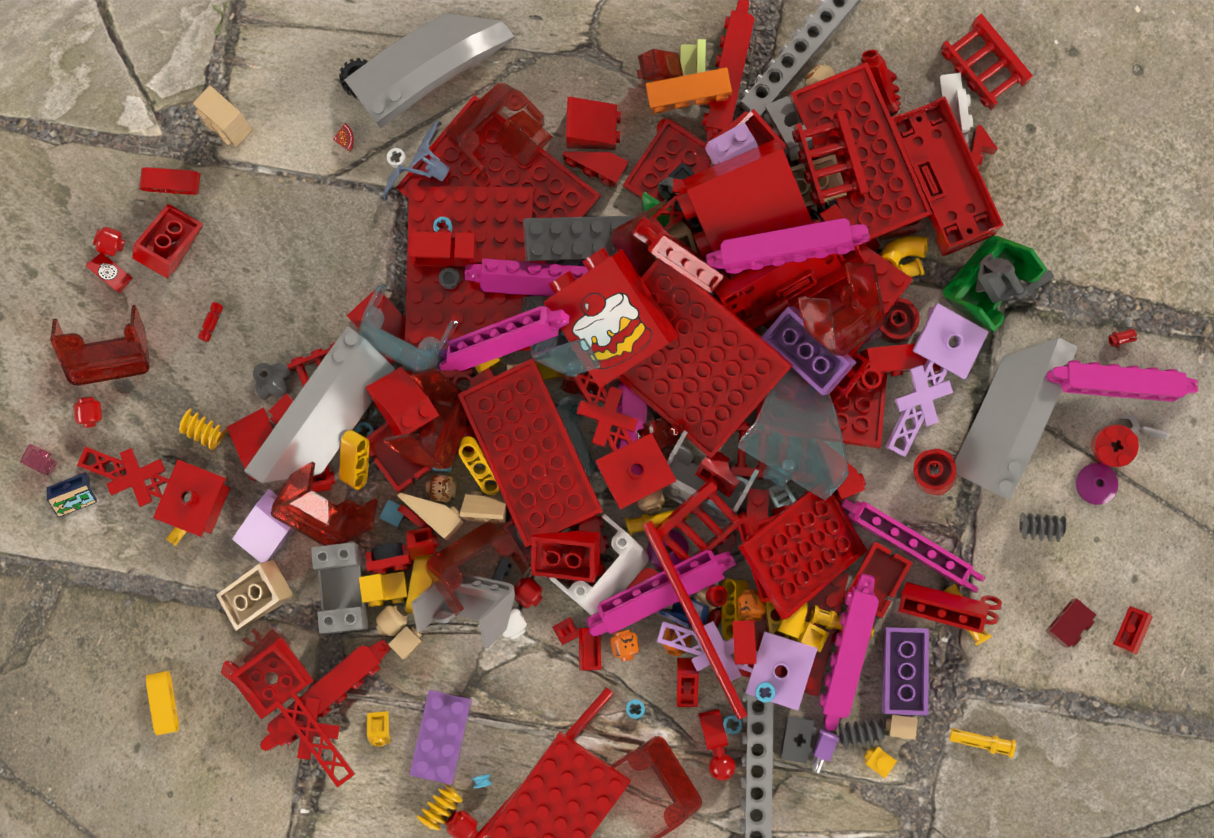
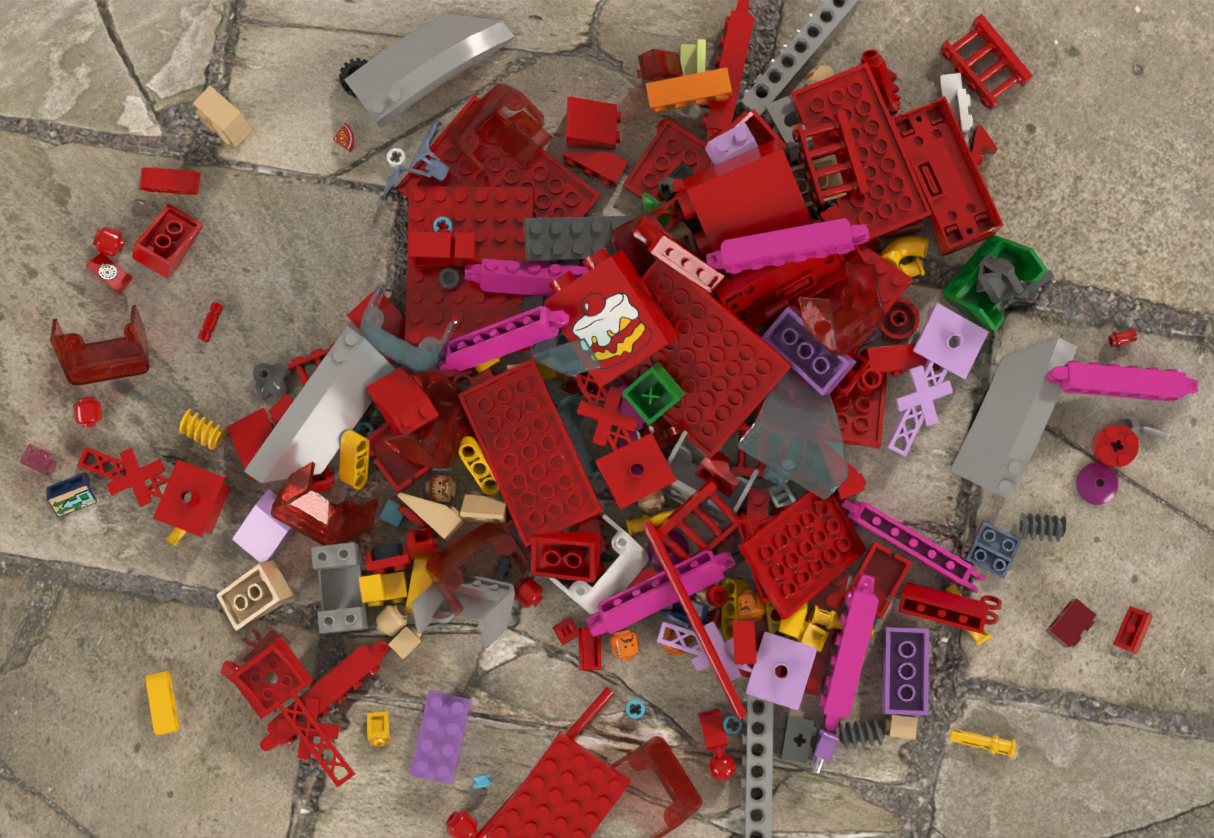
yellow piece [416,783,463,831] -> none
white head [502,608,527,639] -> none
red arch [676,658,699,707] -> none
medium azure bush [756,682,775,703] -> none
yellow bracket [863,745,897,778] -> none
red brick [913,449,957,496] -> none
none -> green brick [621,362,686,425]
none -> sand blue slope [966,520,1022,578]

